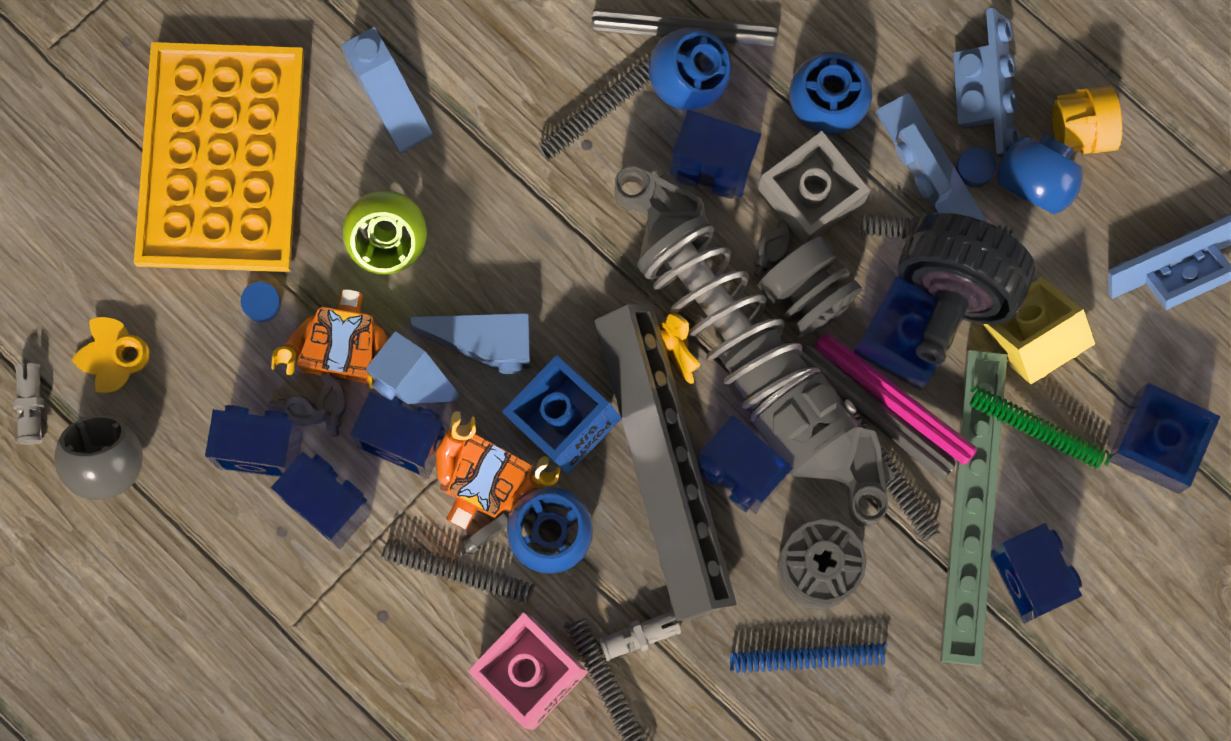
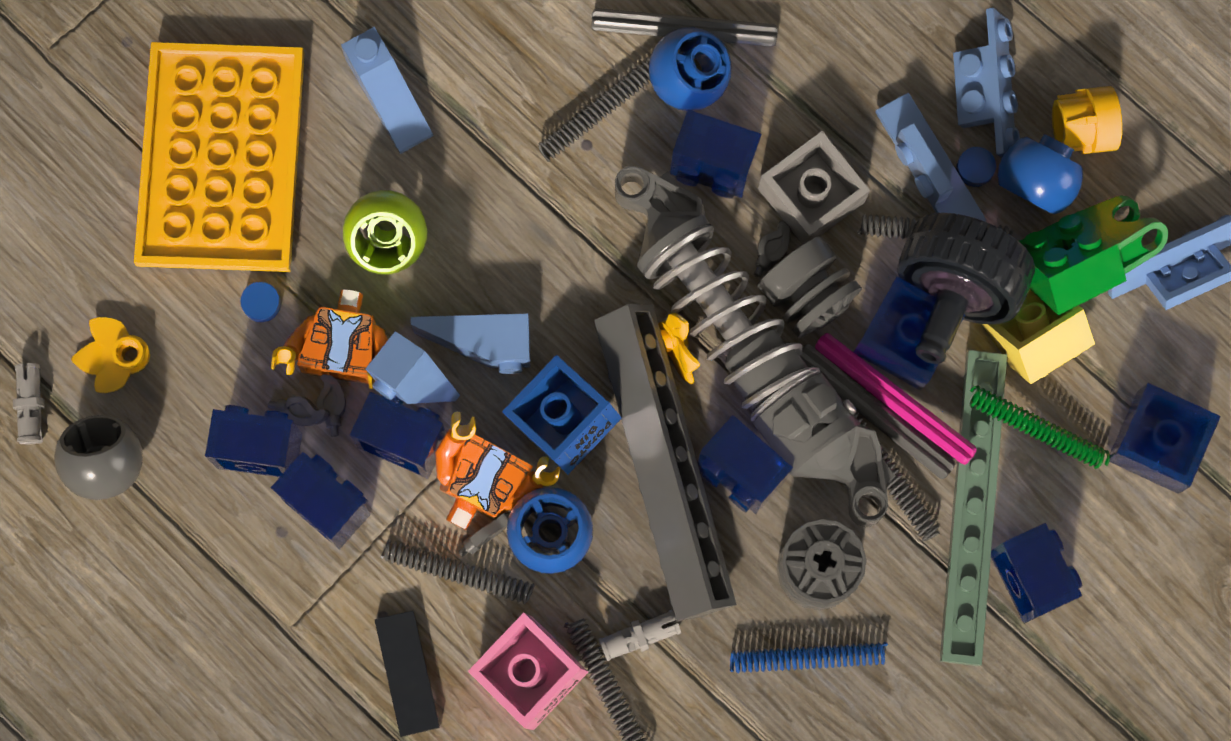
blue wheel [789,51,872,135] -> none
none -> black tile [374,610,440,738]
none -> green brick [1019,195,1168,315]

